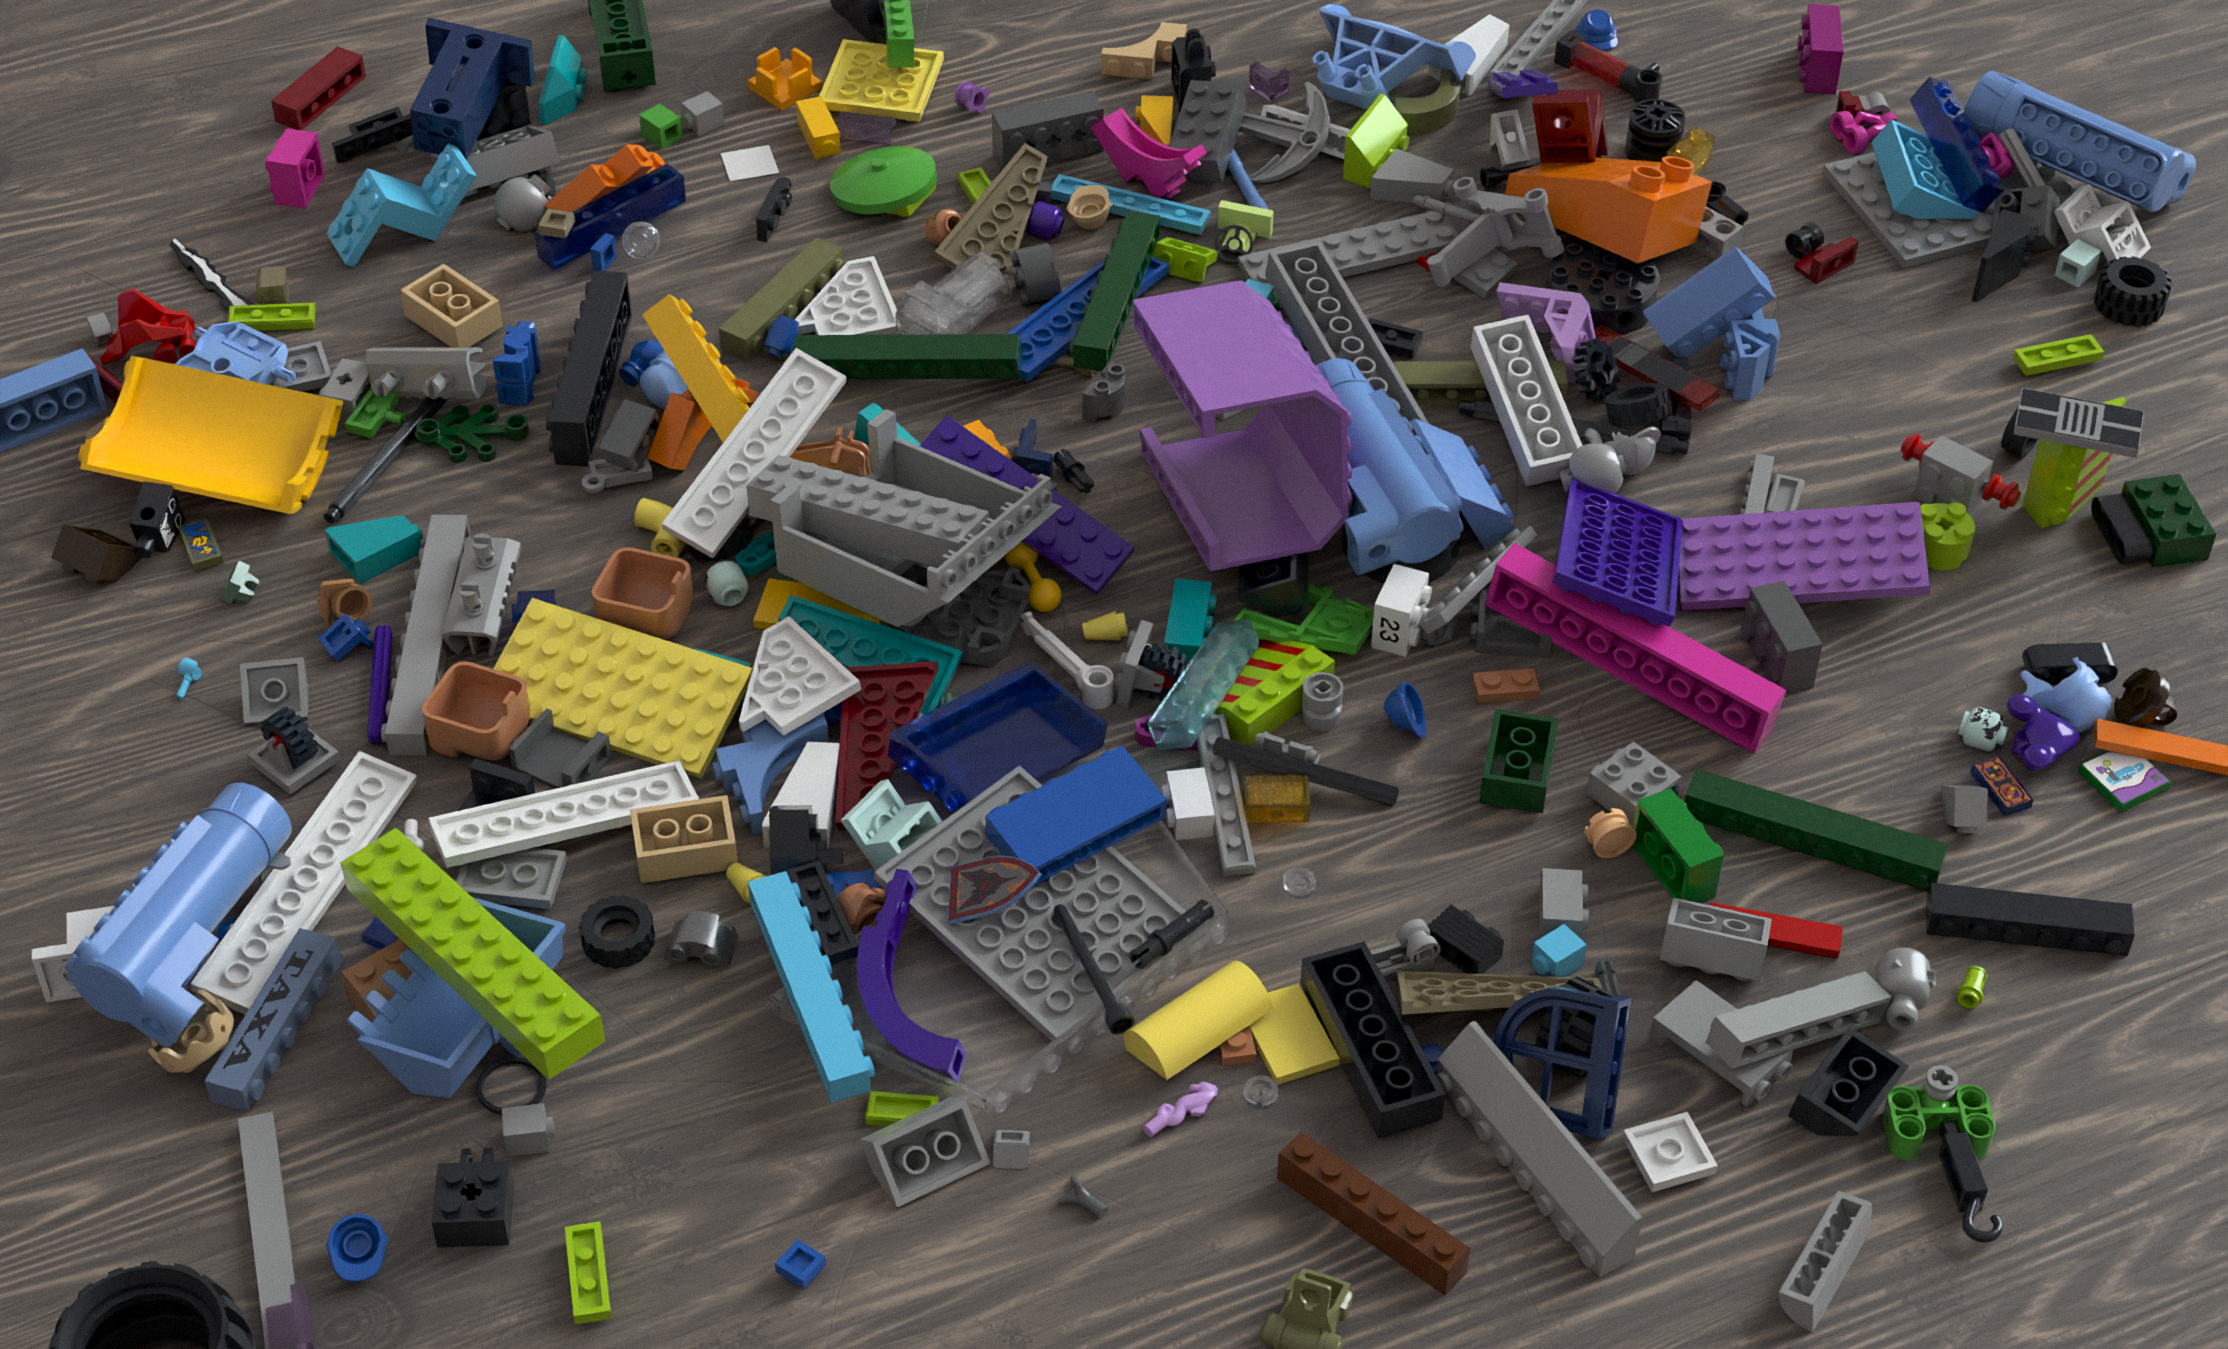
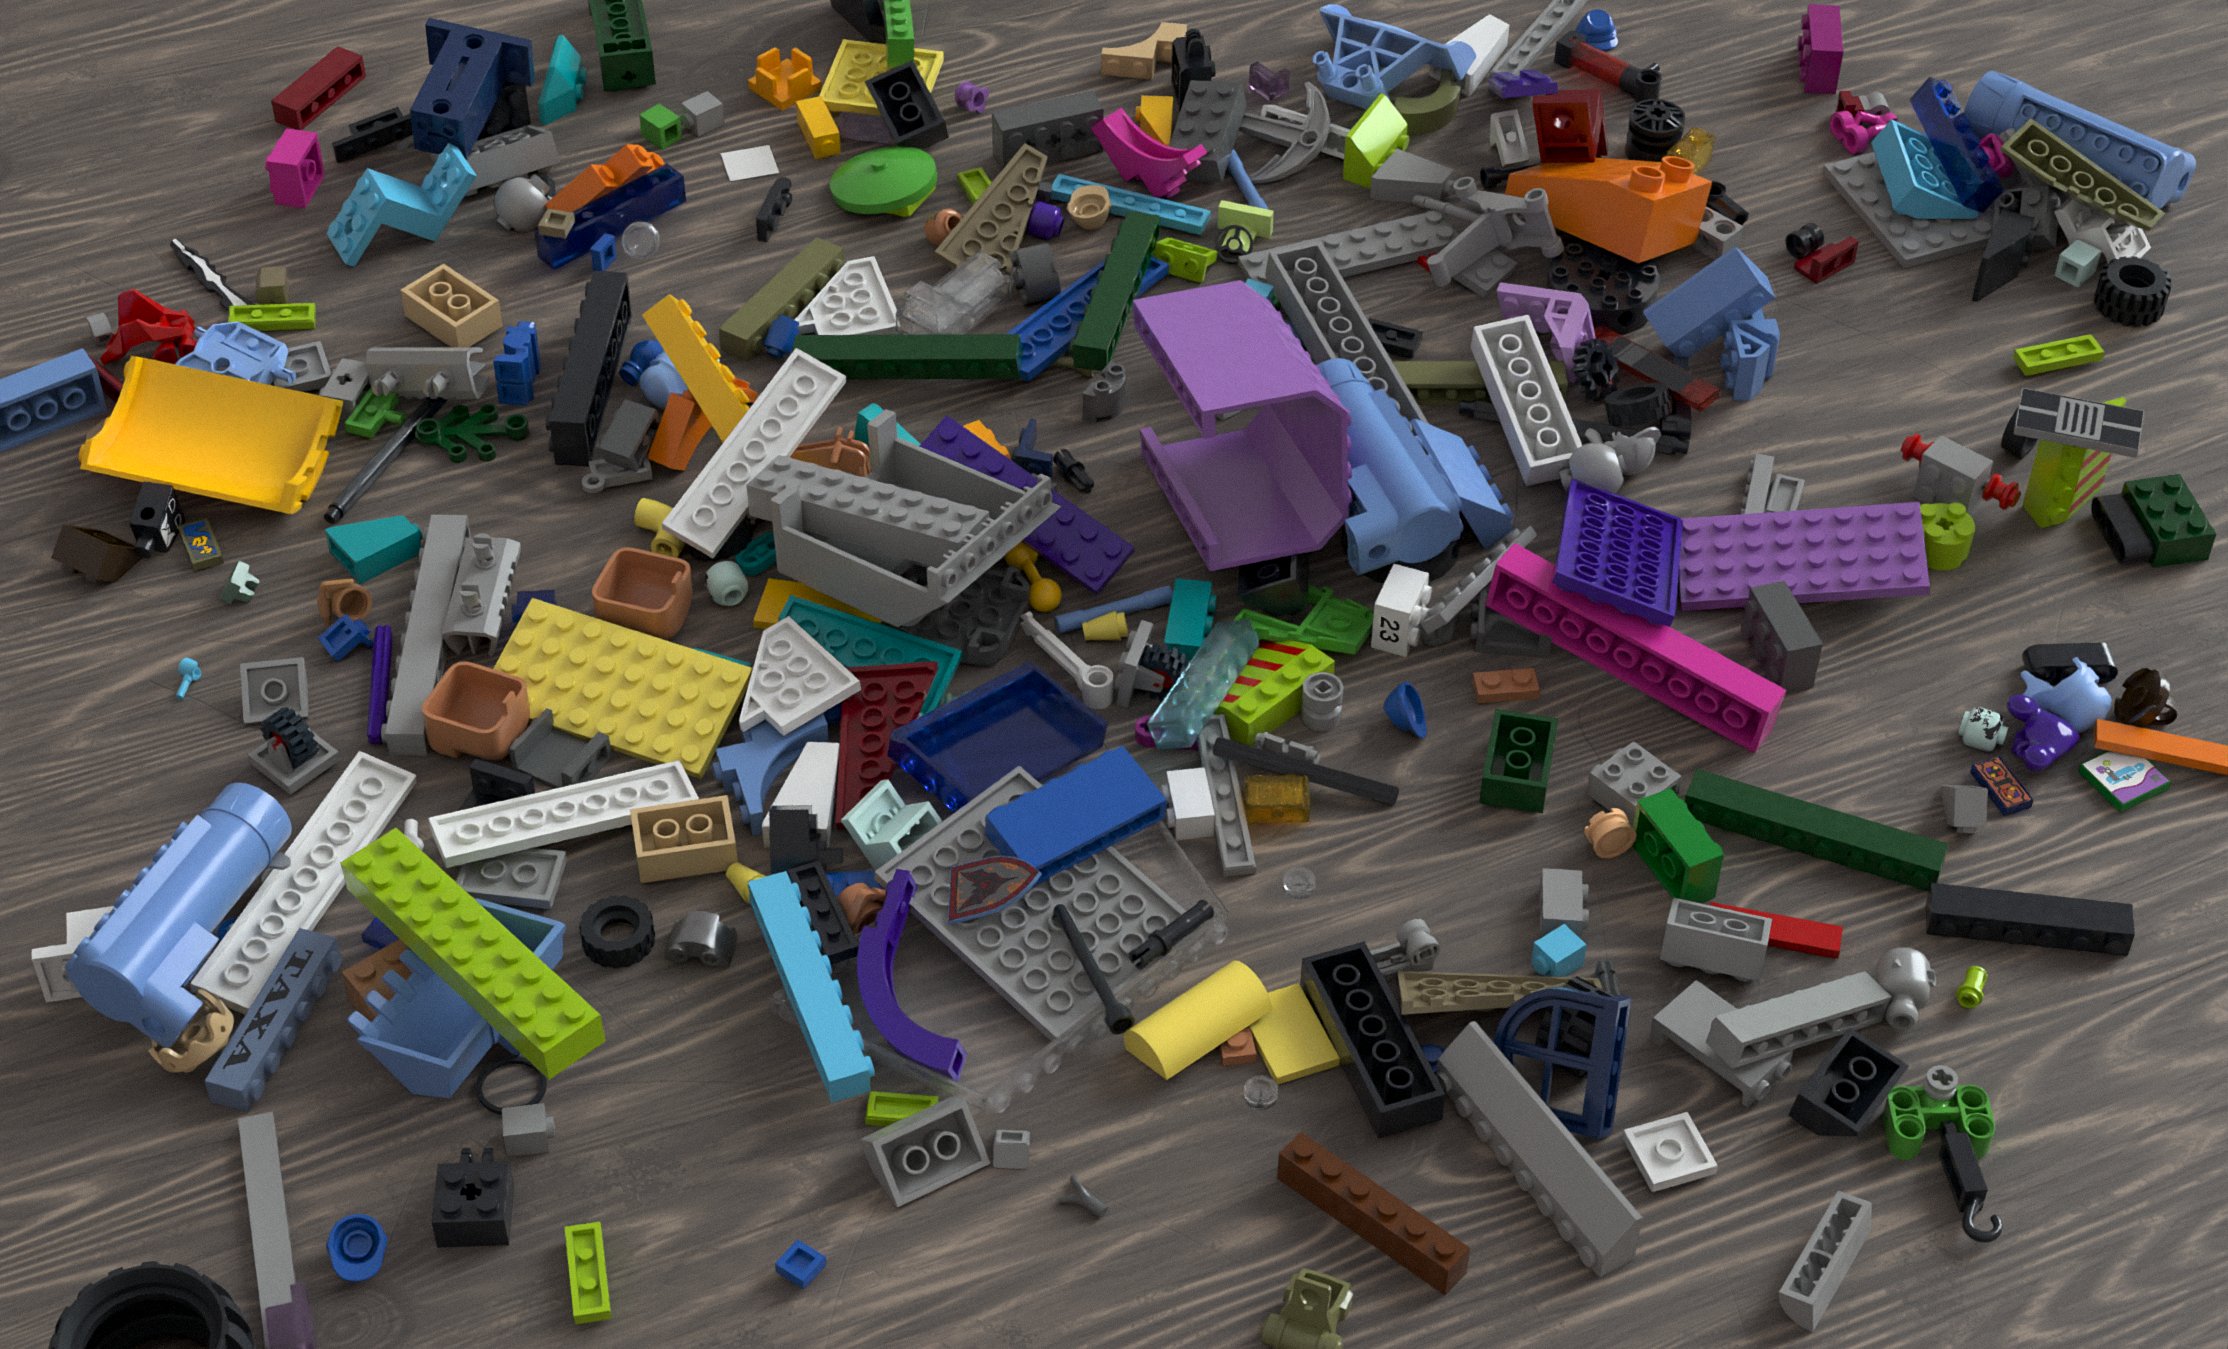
lavender animal [1143,1082,1218,1137] -> none
black brick [1428,904,1504,974] -> none
none -> black slope [865,60,949,148]
none -> medium blue piece [1054,585,1173,634]
none -> olive wedge [2000,119,2165,231]

